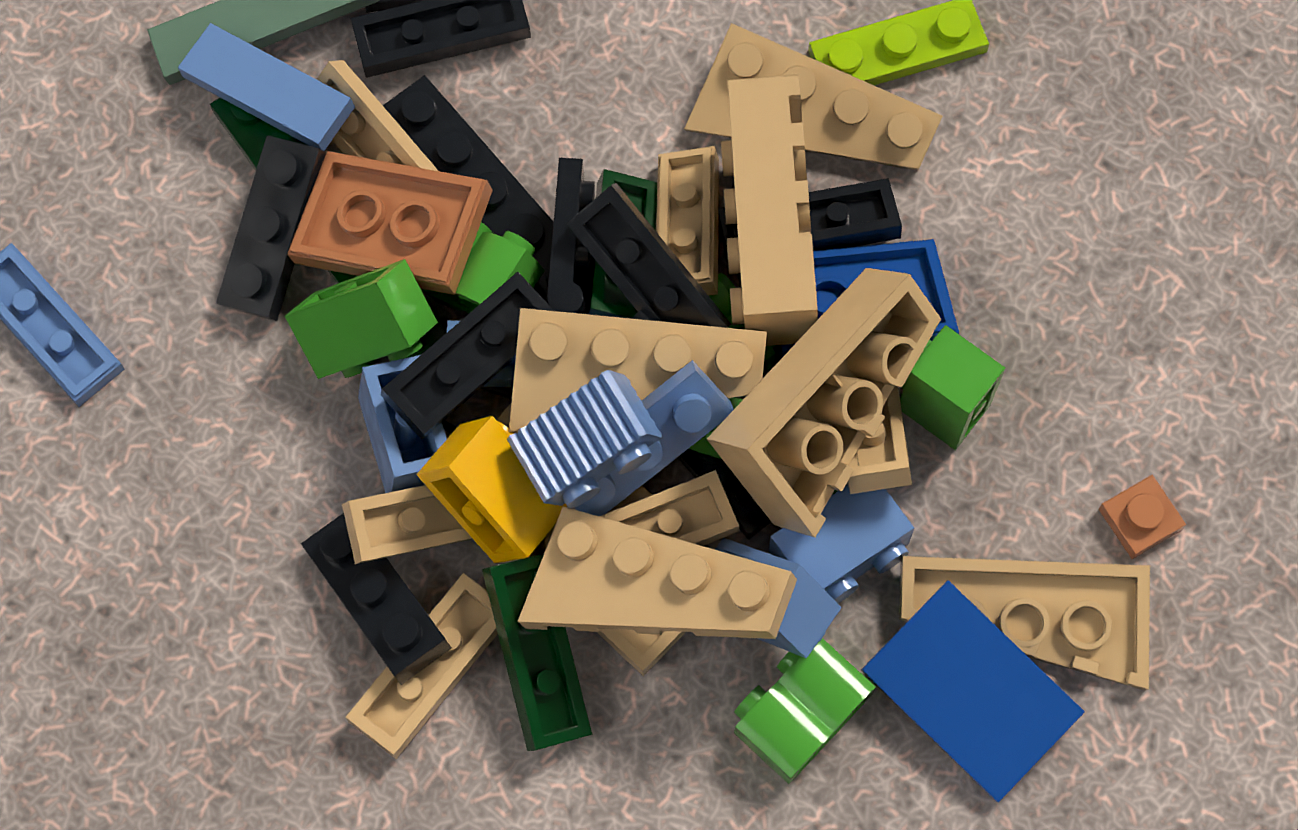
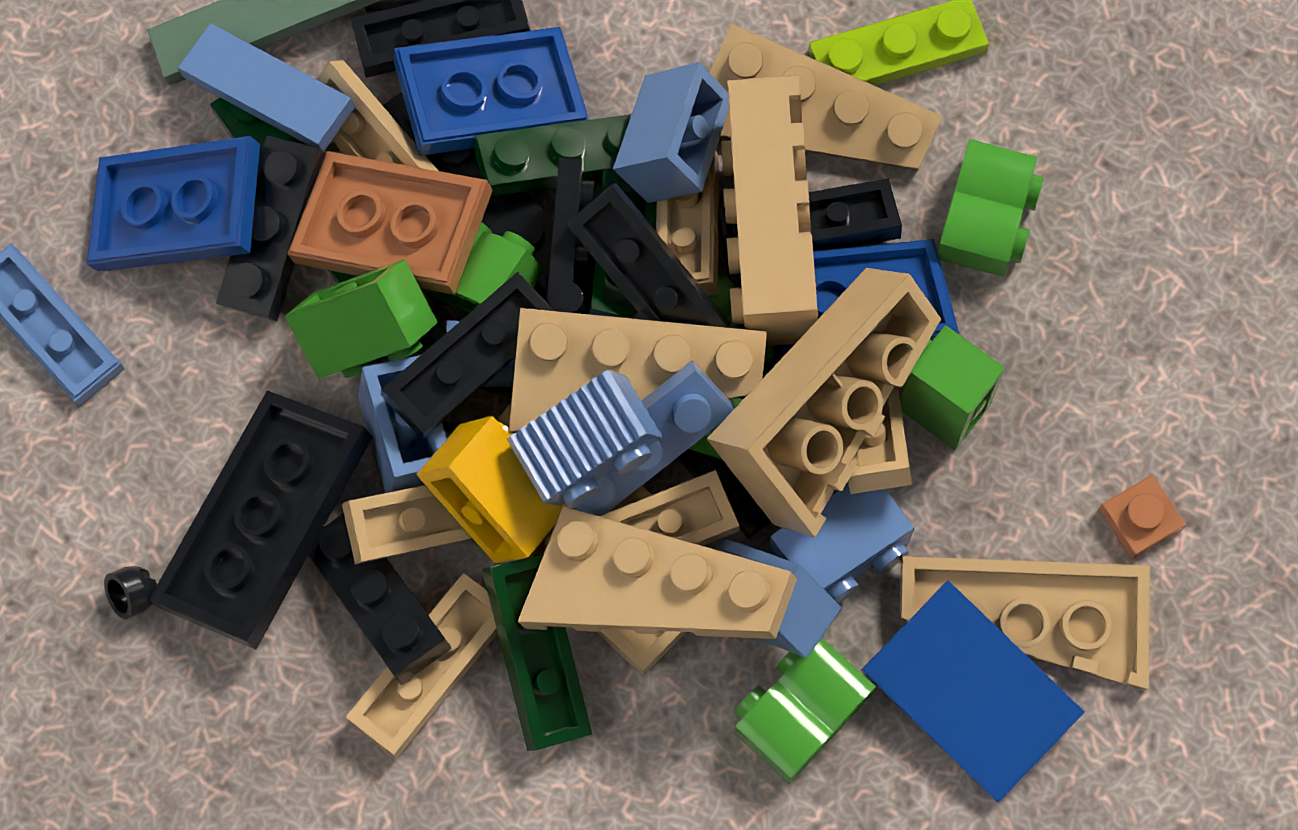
none -> blue tile [87,136,260,271]
none -> black hinge [104,566,157,619]
none -> black plate [149,390,373,650]
none -> blue tile [393,27,589,156]
none -> dark green plate [473,114,632,197]
none -> medium blue brick [613,62,729,203]
none -> bright green brick [938,139,1044,277]

